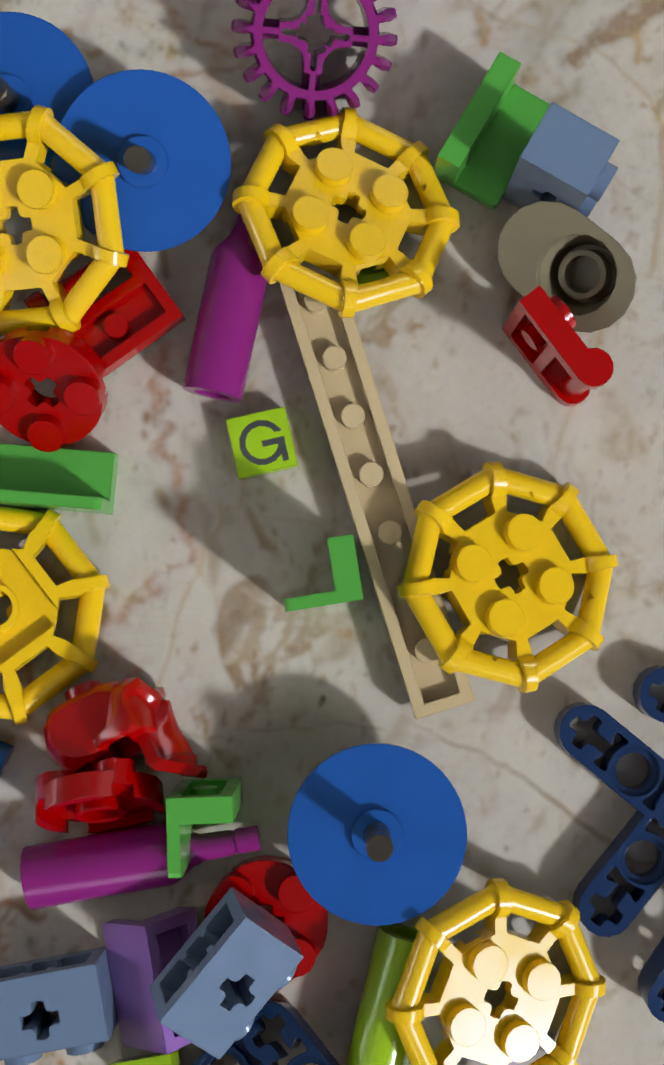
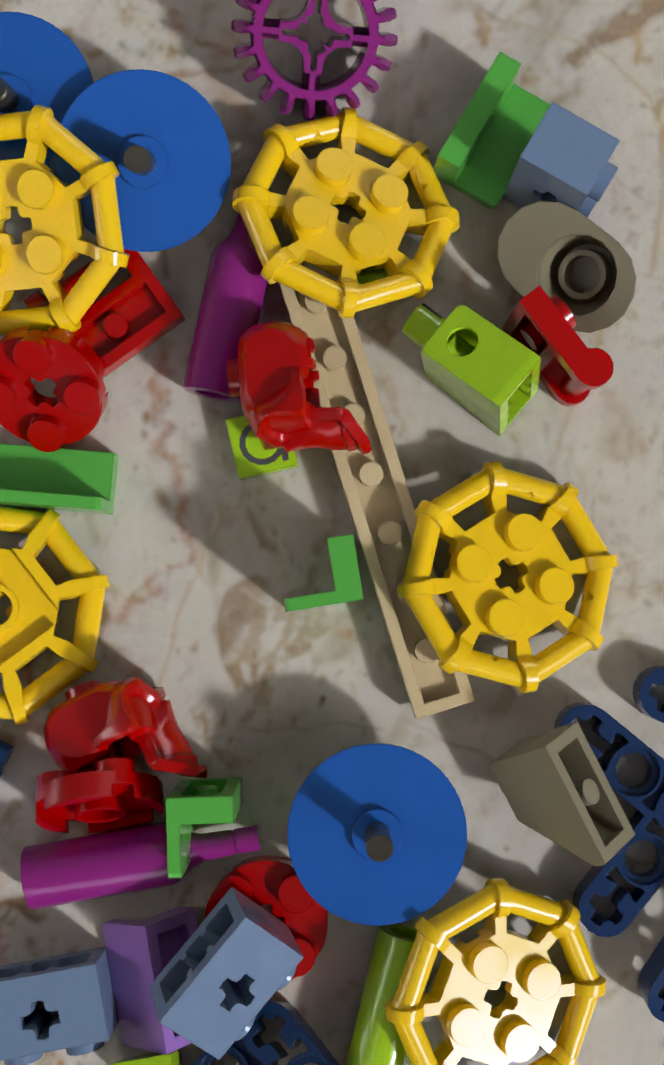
none -> red head [227,320,372,455]
none -> lime torso [402,303,541,436]
none -> dark tan slope [489,721,636,867]

